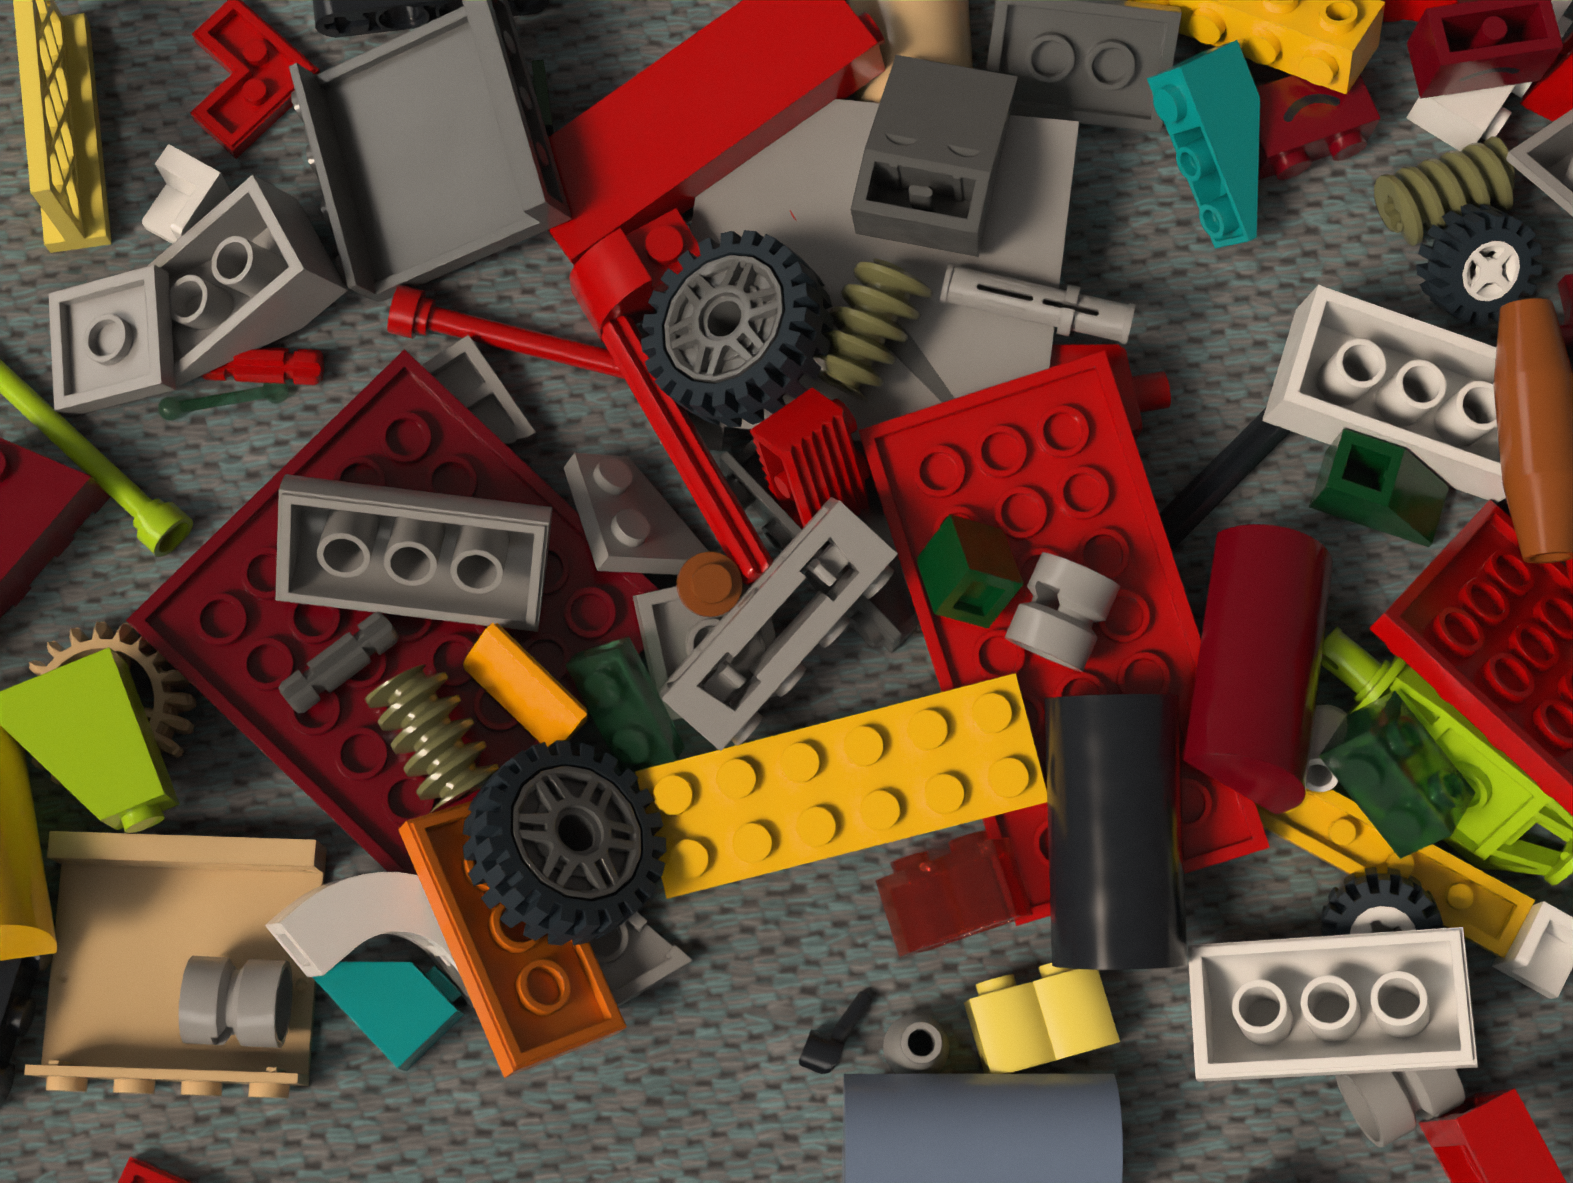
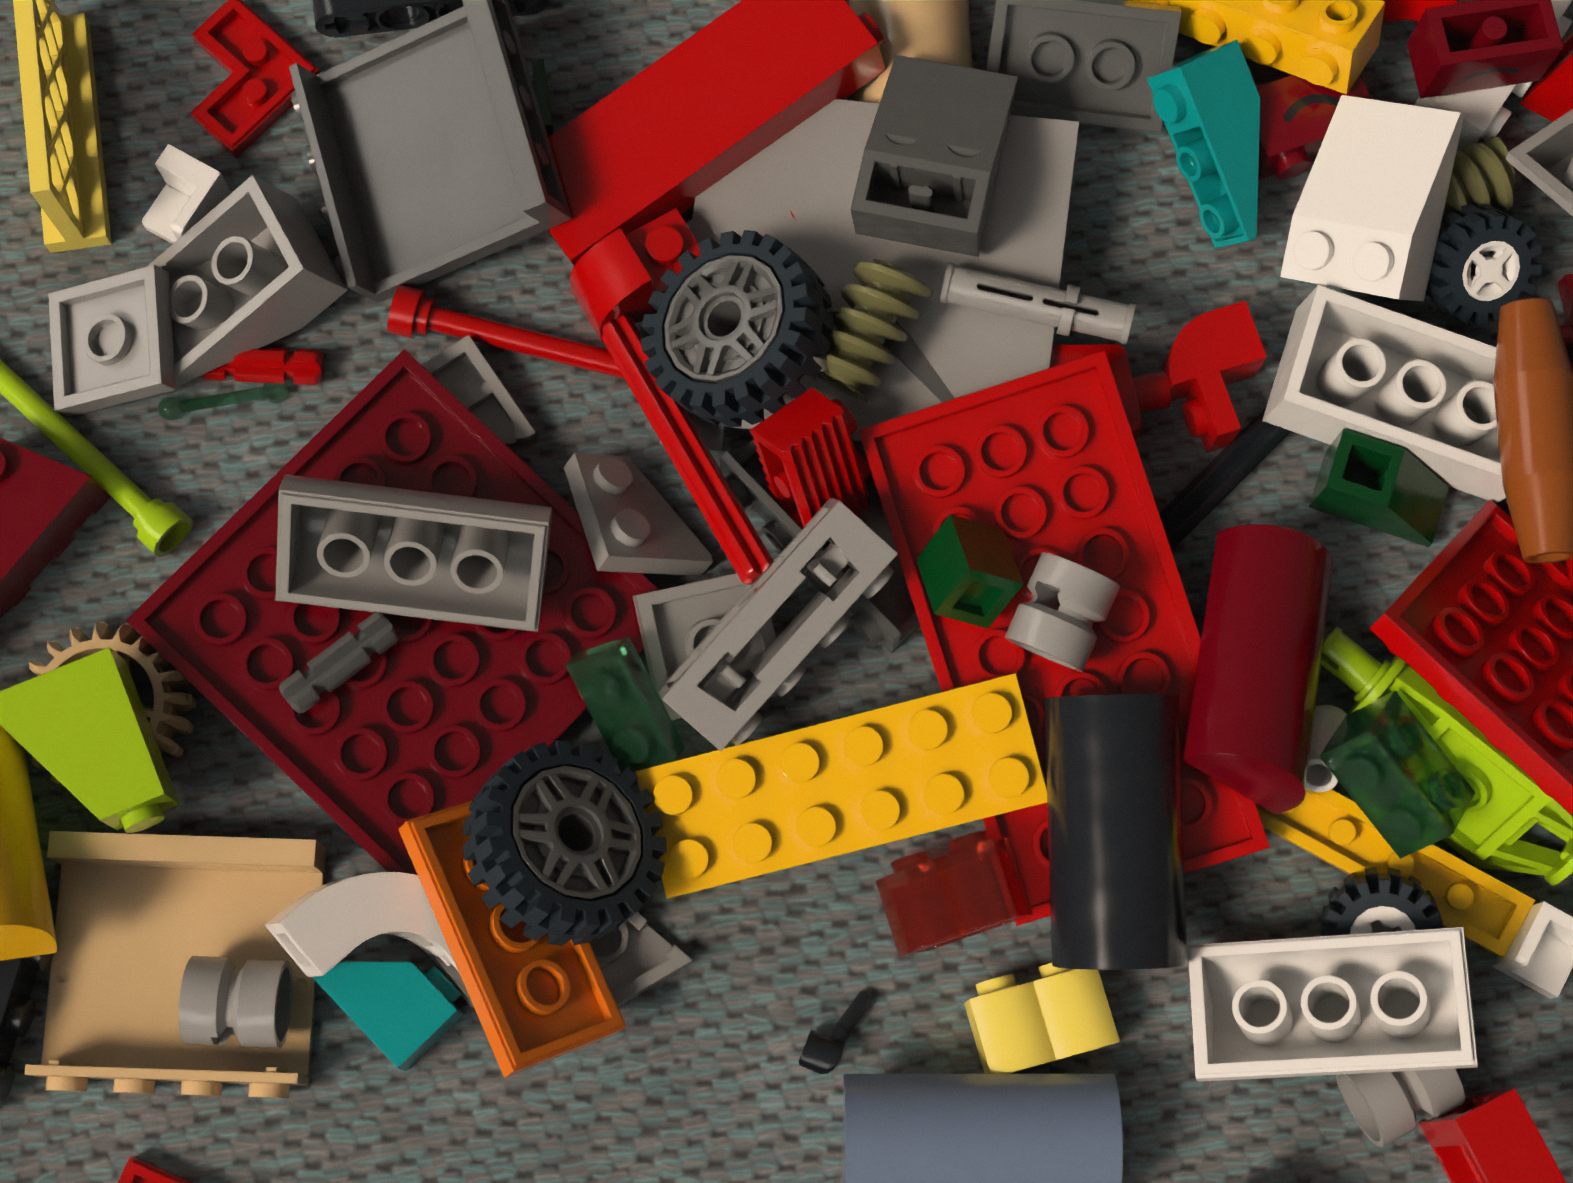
olive piece [365,664,499,813] -> none
light orange slope [463,622,588,747] -> none
dark orange plate [677,552,742,617] -> none
light grey cone [883,1013,949,1074] -> none
none -> red brick [1161,300,1267,454]
none -> white slope [1280,95,1465,301]

